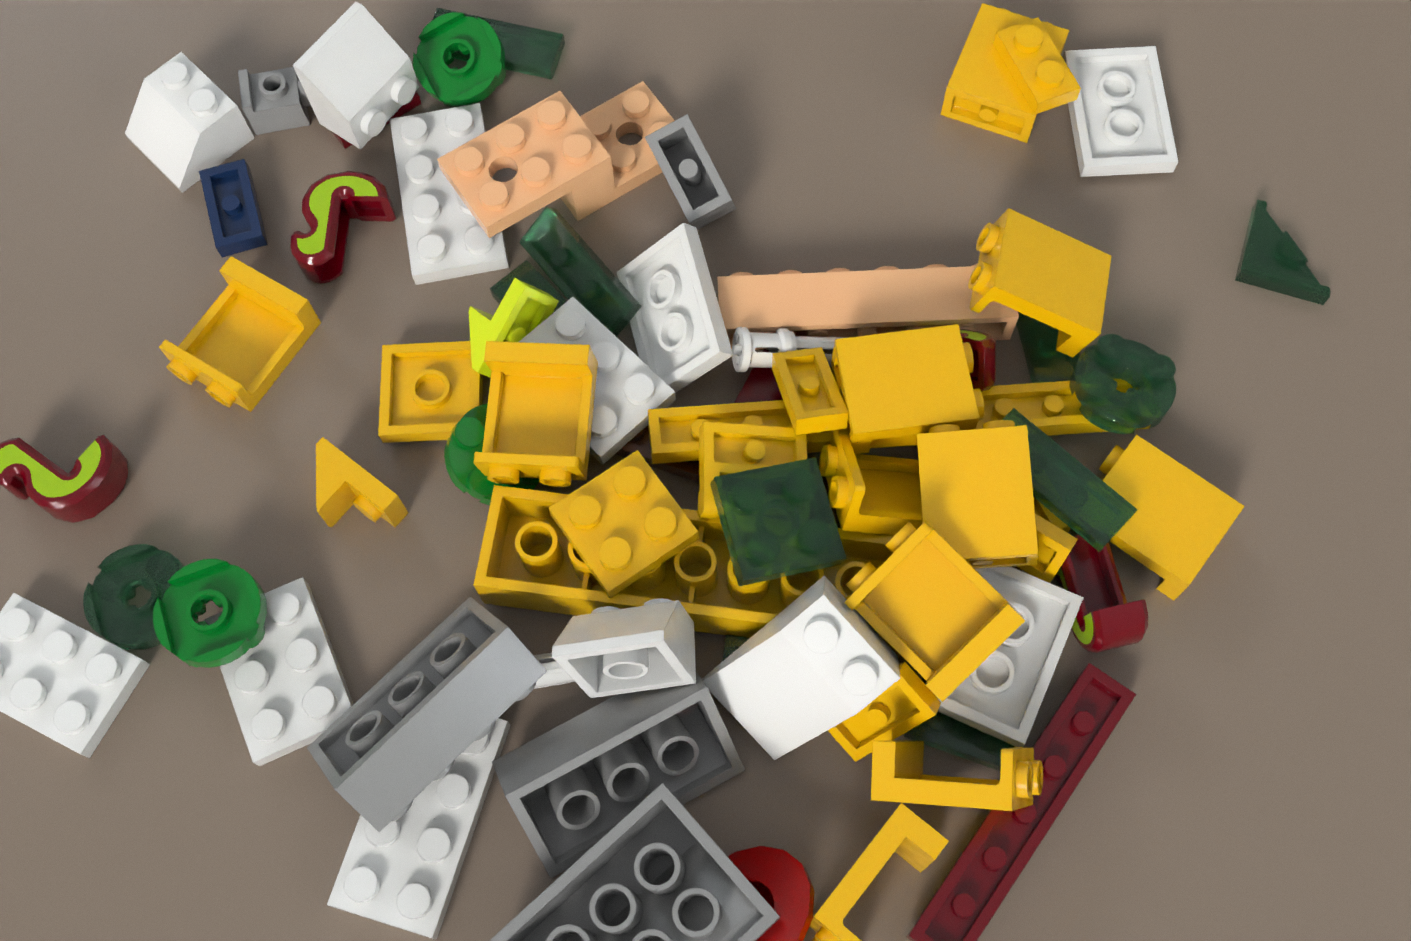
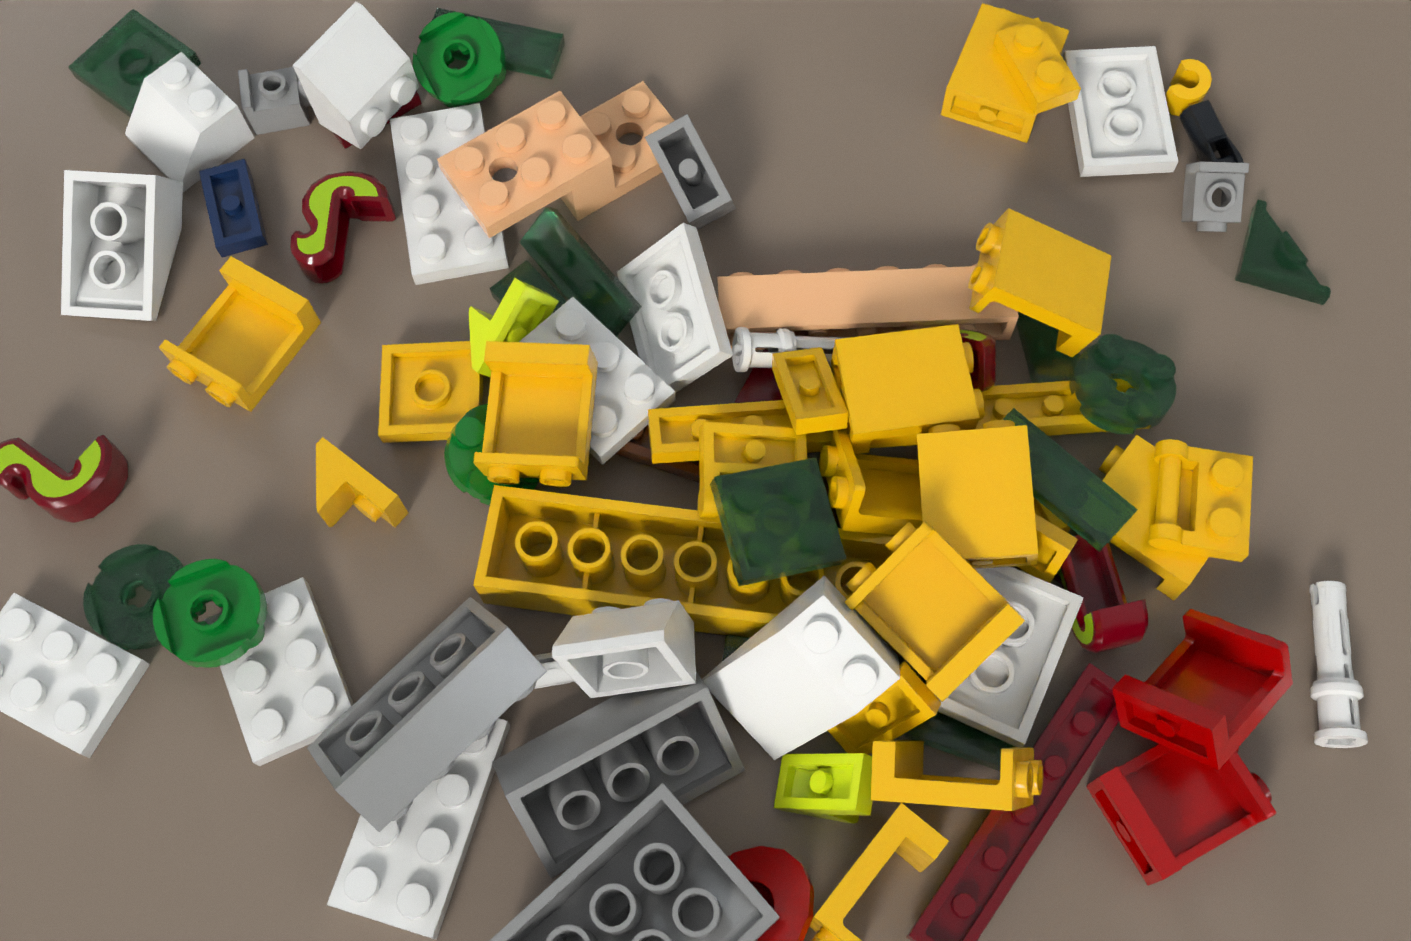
yellow plate [548,450,699,598] -> none
none -> white slope [61,170,183,321]
none -> clear green plate [68,9,201,117]
none -> neon yellow slope [774,753,873,824]
none -> red panel [1086,744,1276,886]
none -> red panel [1112,609,1293,770]
none -> yellow plate [1148,439,1253,562]
none -> piece [1165,59,1244,163]
none -> light grey brick [1181,162,1249,232]
none -> white pin [1309,581,1368,748]

